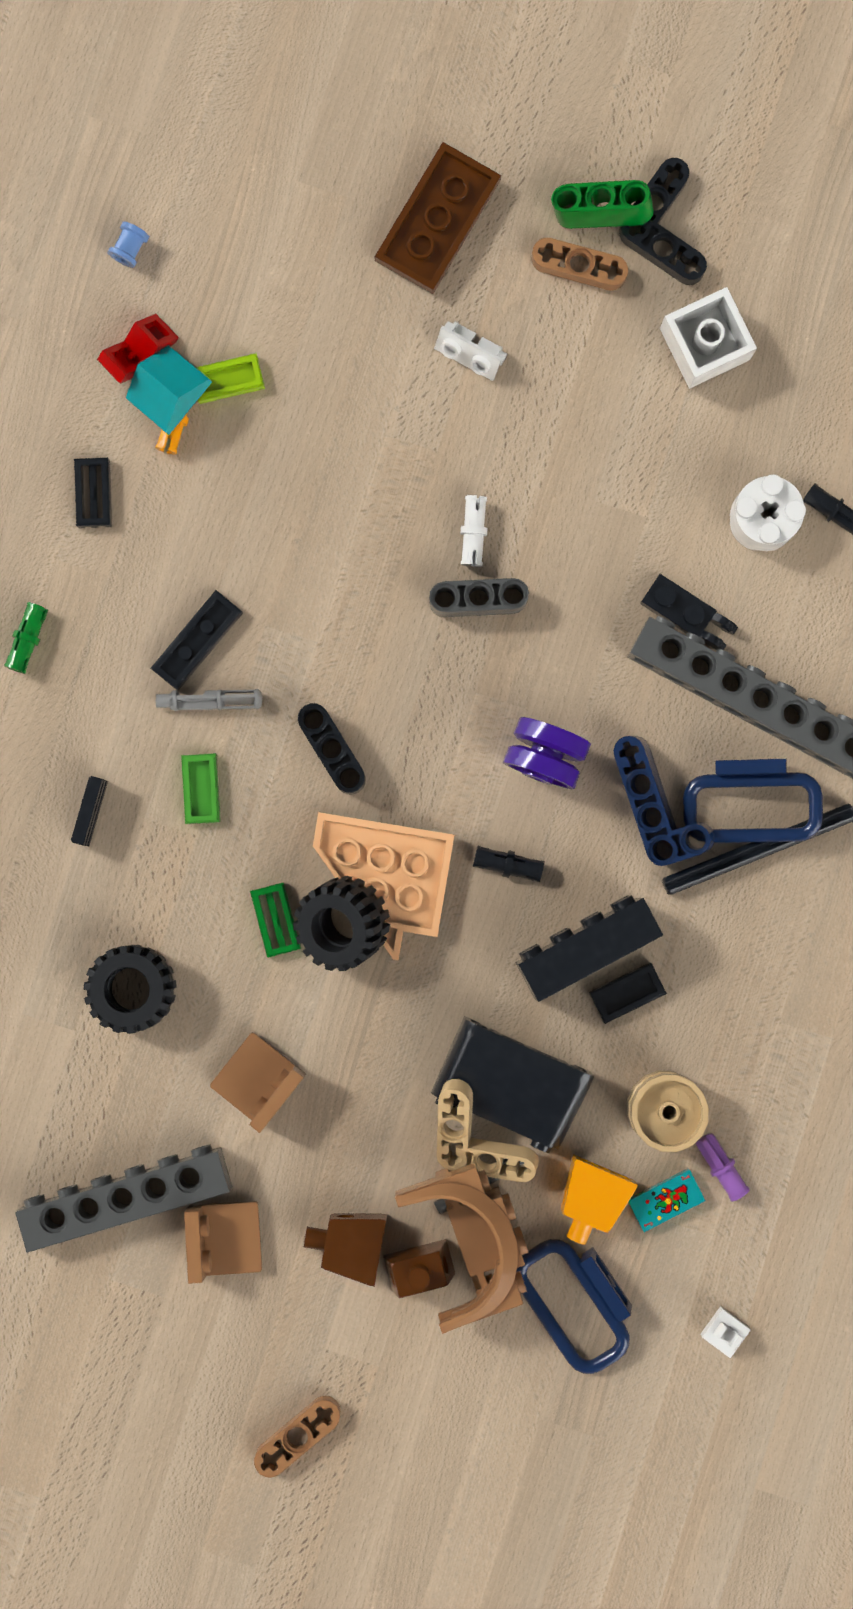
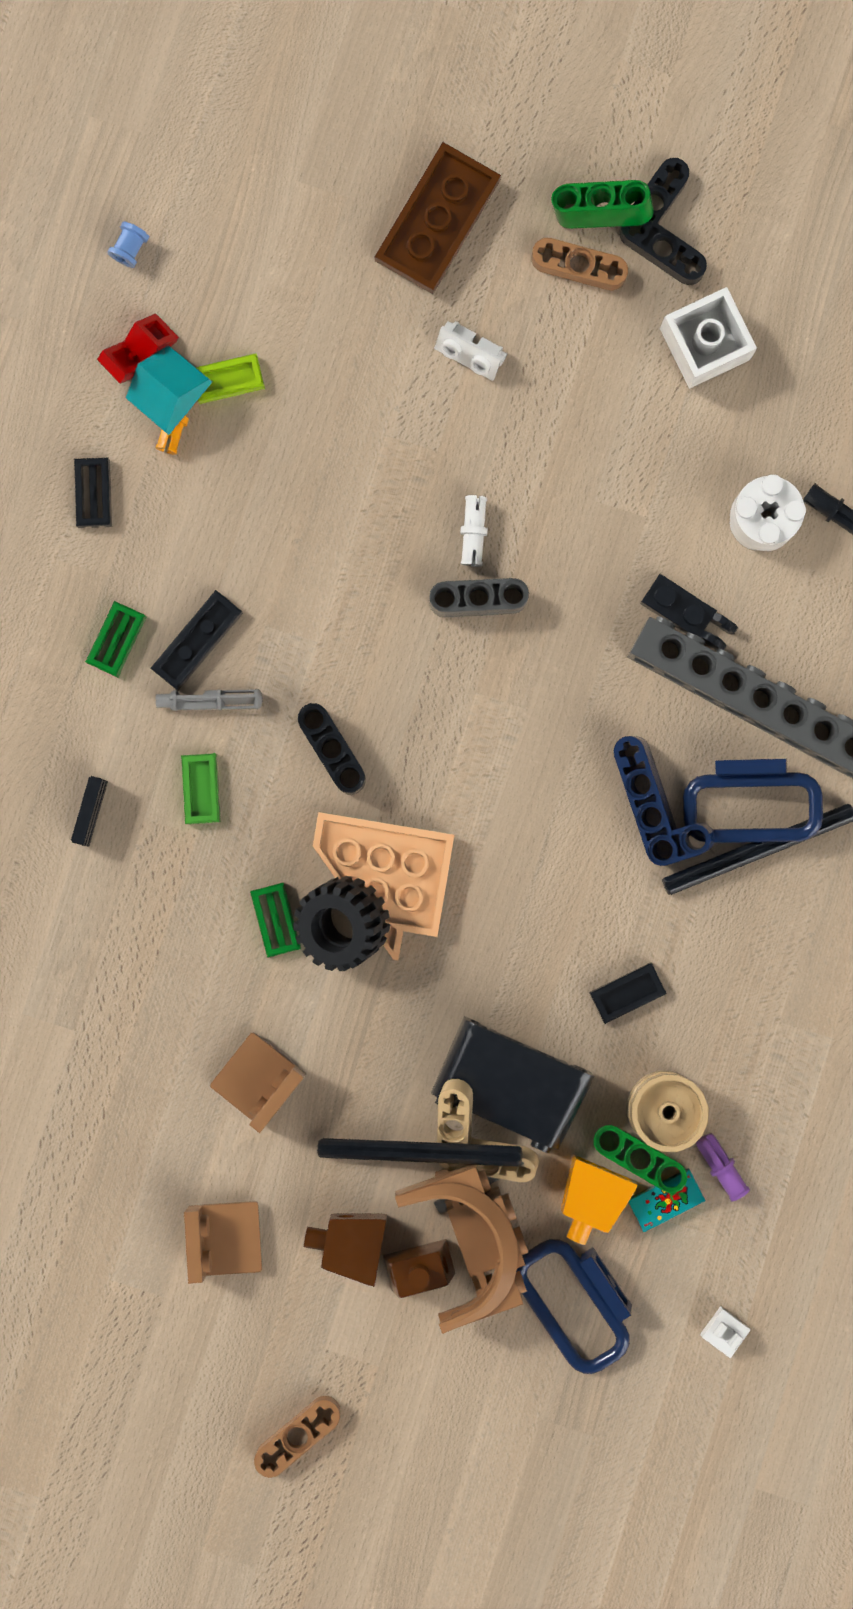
green pin [4,602,49,674] -> none
dark grey brick [15,1144,233,1253] -> none
black tyre [83,945,177,1034] -> none
black pin [473,845,545,883] -> none
dark purple wheel [503,717,591,790] -> none
black brick [515,895,663,1002] -> none
none -> green tile [85,601,147,678]
none -> black axle [317,1138,523,1167]
none -> green beam [594,1125,687,1193]

